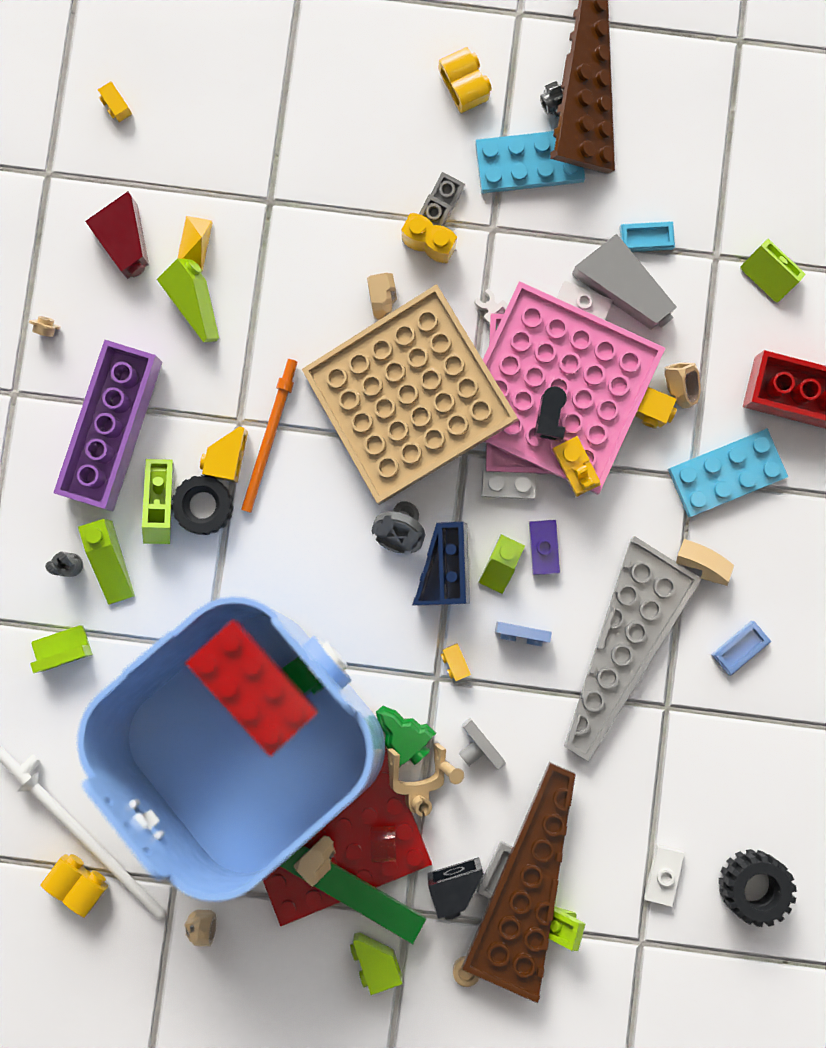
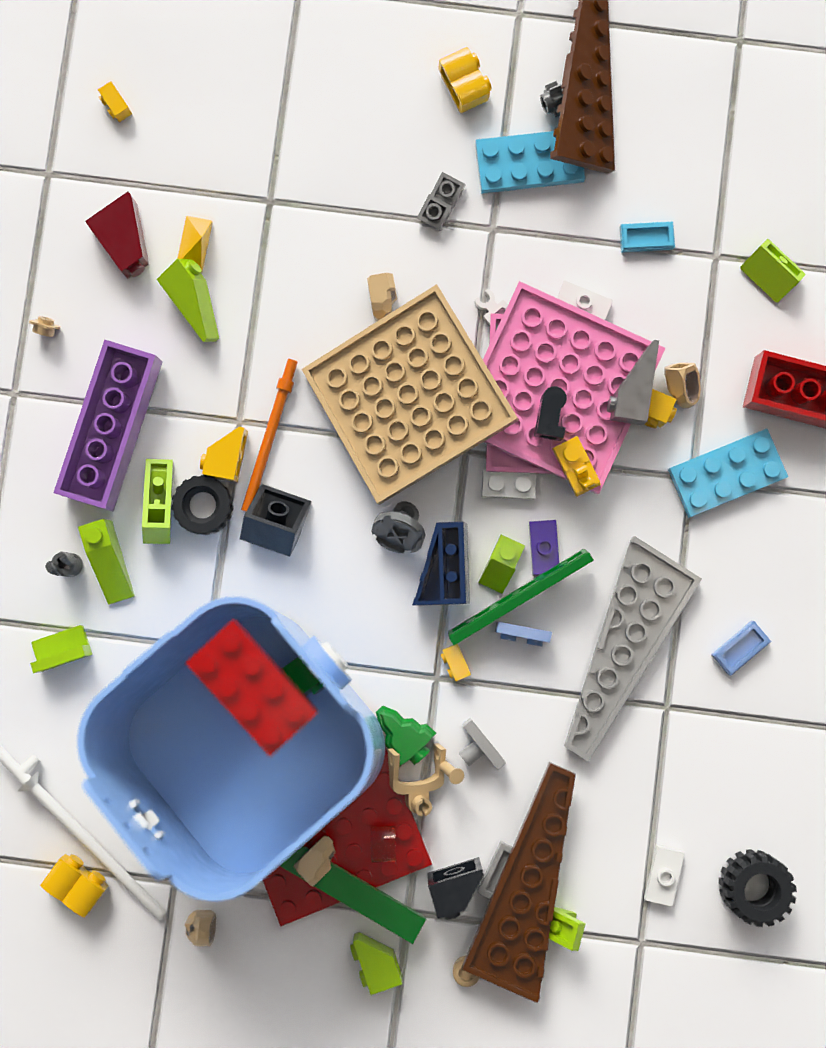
yellow brick [401,213,457,263] -> none
light grey slope [572,234,677,330] -> none
tan slope [676,539,734,586] -> none
none -> black slope [240,484,312,557]
none -> green tile [448,549,594,645]
none -> flat silver slope [607,340,659,425]

